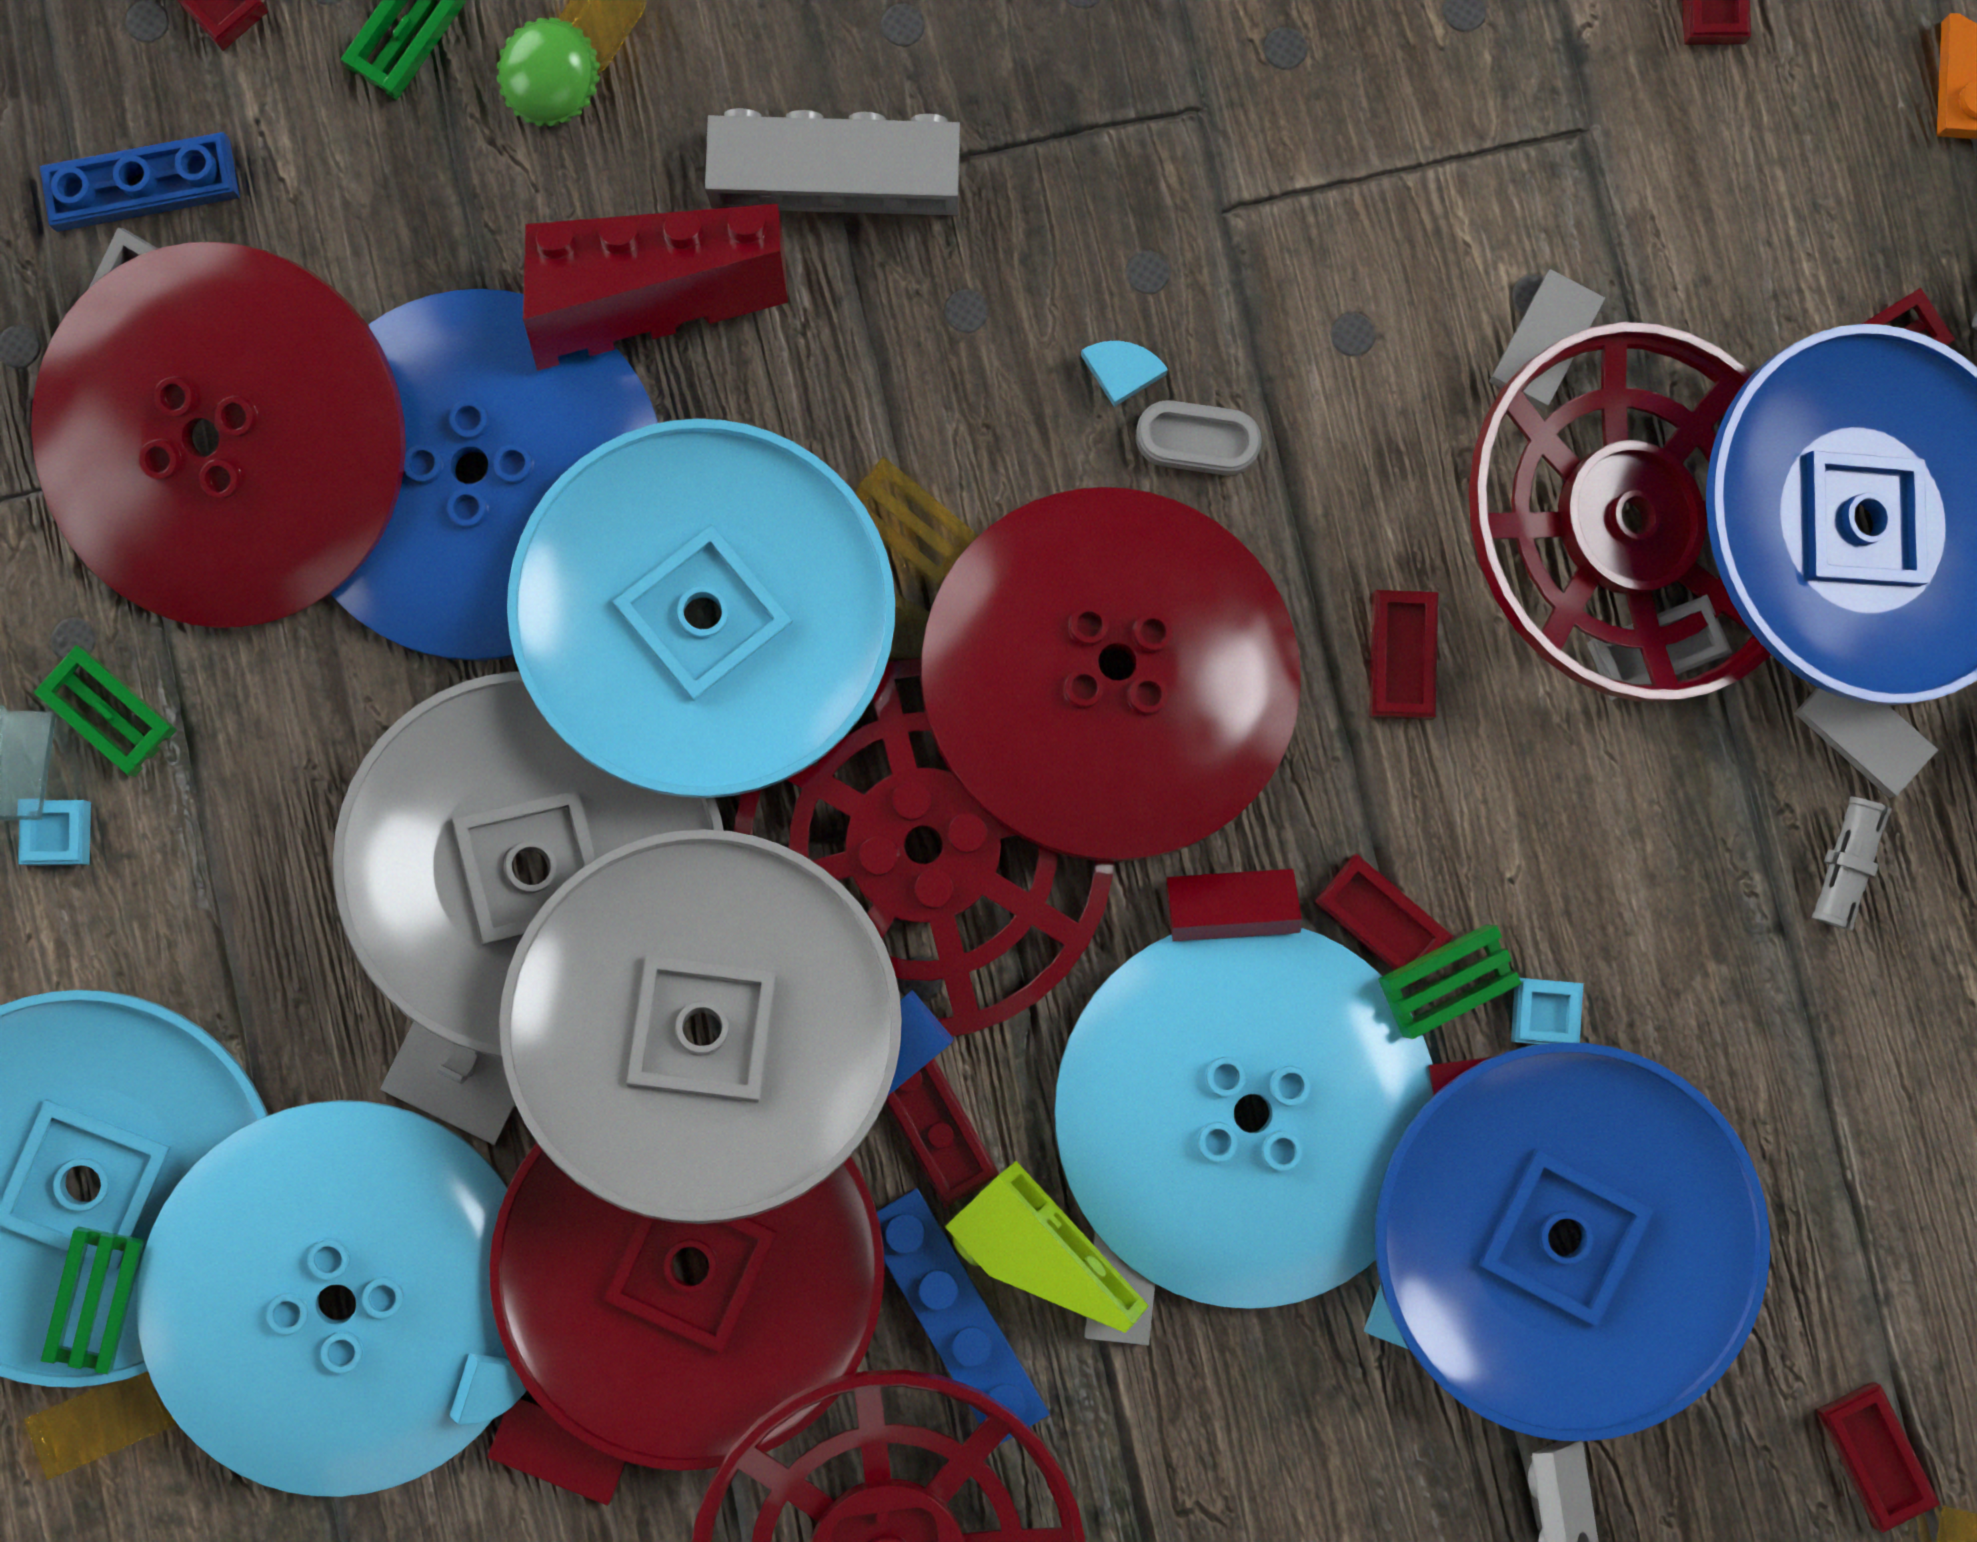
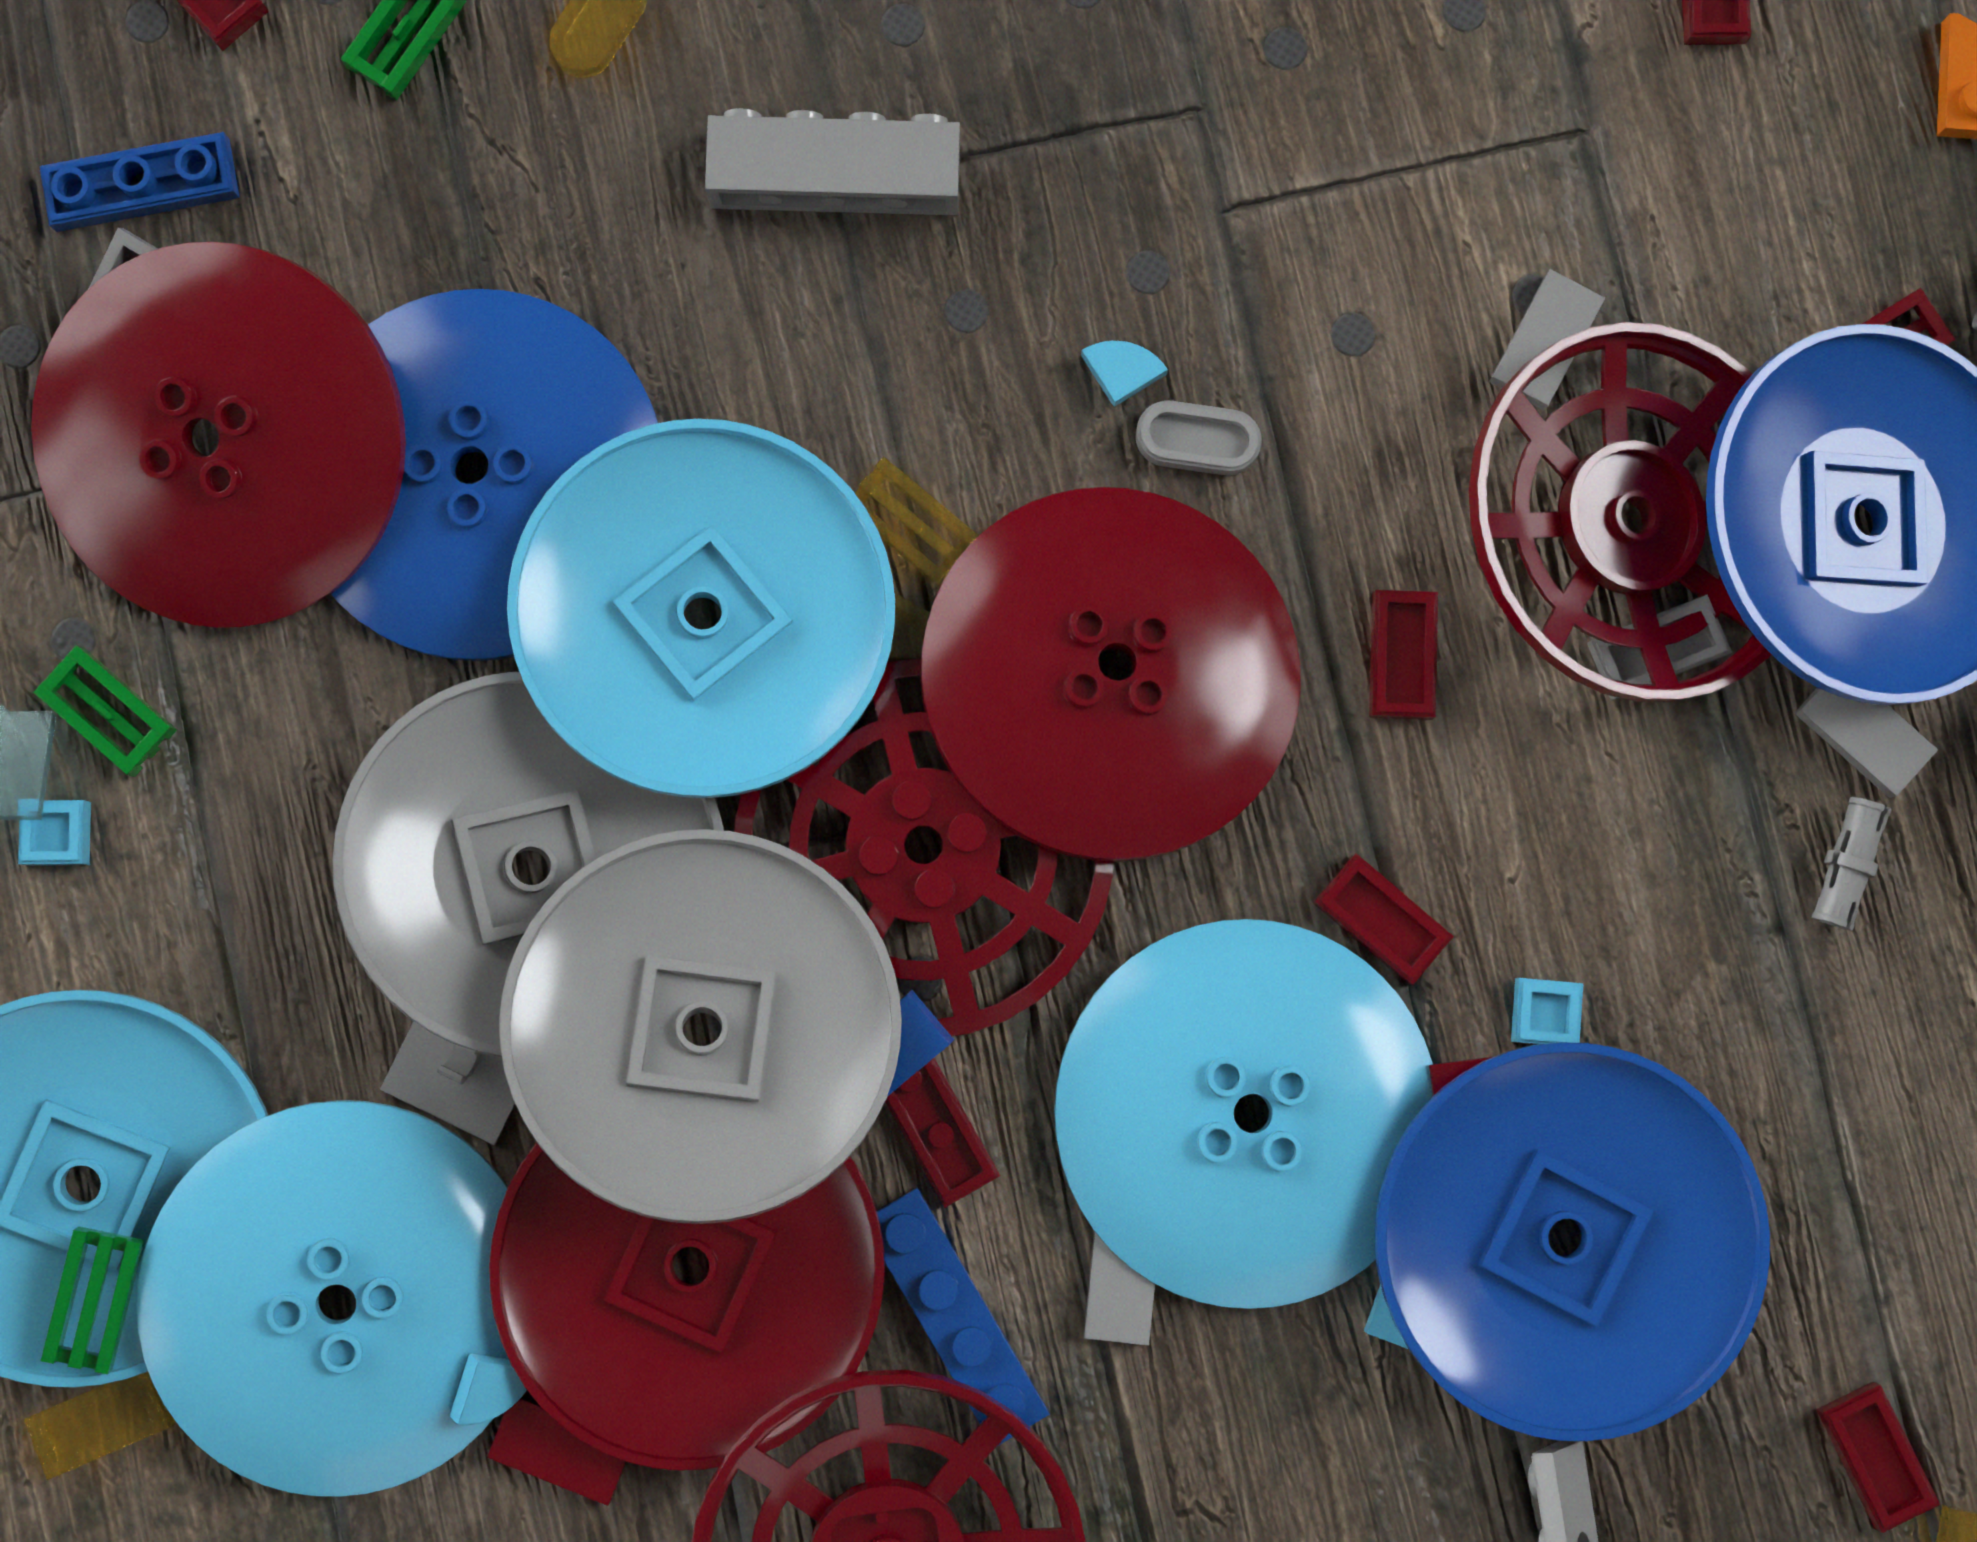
bright green hat [497,18,600,126] -> none
dark red wedge [523,204,788,371] -> none
lime slope [945,1161,1149,1333] -> none
dark red tile [1166,869,1302,941] -> none
green tile [1378,924,1522,1039] -> none

